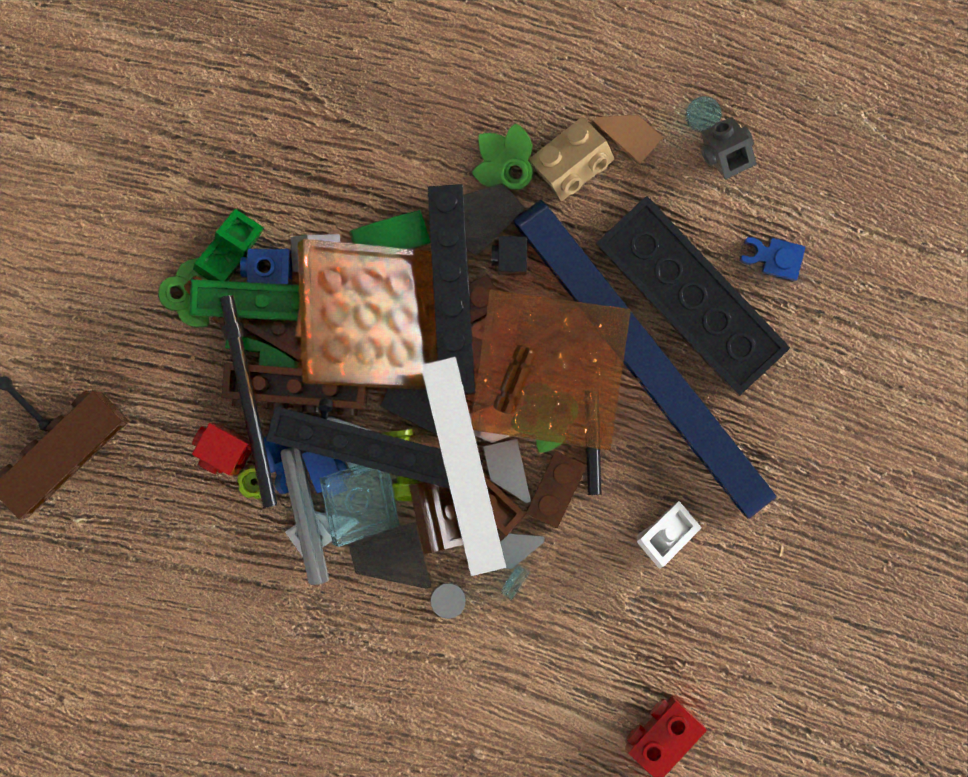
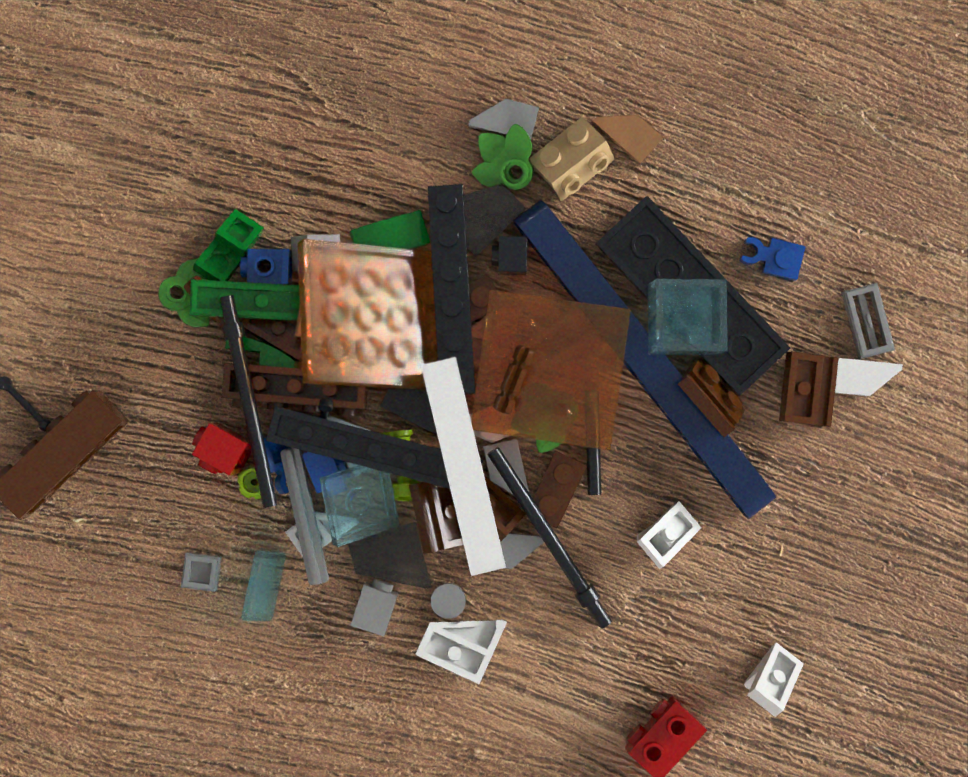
clear light blue tile [501,565,531,601] -> none
clear light blue tile [685,96,722,133] -> none
dark grey brick [700,117,757,180] -> none
none -> light grey tile [181,552,222,592]
none -> clear light blue slope [241,548,286,621]
none -> light grey brick [350,579,399,637]
none -> white wing [415,620,507,685]
none -> light grey tile [468,99,539,139]
none -> black bar [487,447,612,629]
none -> clear light blue brick [648,279,728,355]
none -> reddish brown plate [678,358,745,437]
none -> white slope [744,643,804,717]
none -> reddish brown plate [779,351,839,427]
none -> white tile [835,358,903,396]
none -> light grey tile [841,283,895,359]

